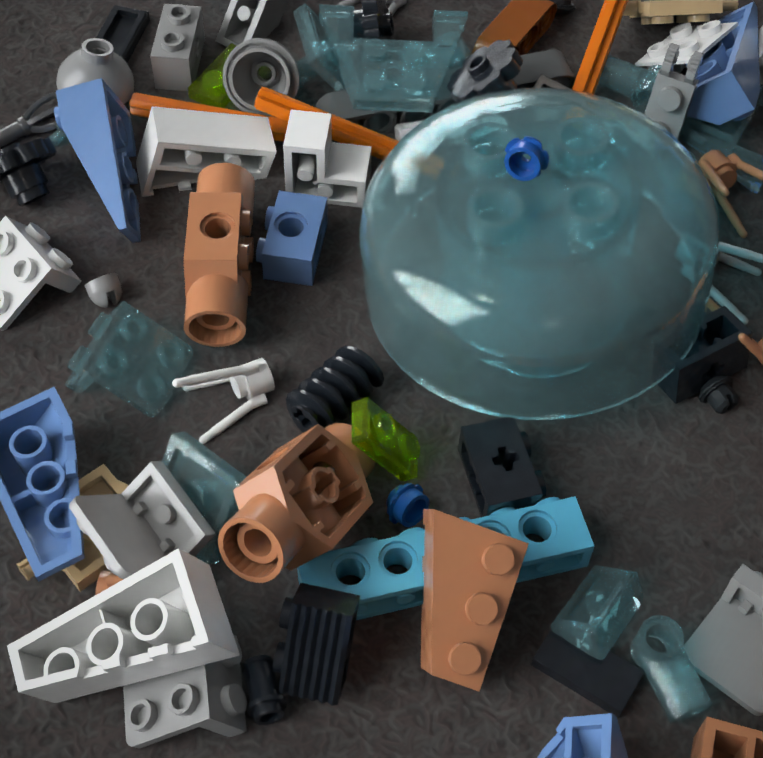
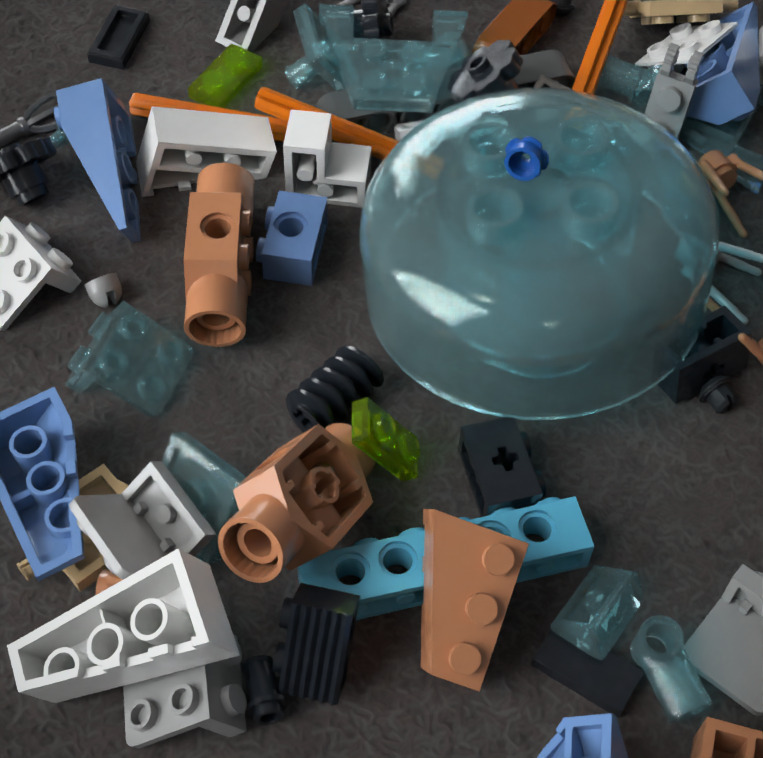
light grey piece [56,38,135,104] -> none
light grey brick [150,4,205,92] -> none
white plant [172,358,275,444] -> none
light grey piece [222,38,300,116] -> none
blue plate [386,483,429,527] -> none

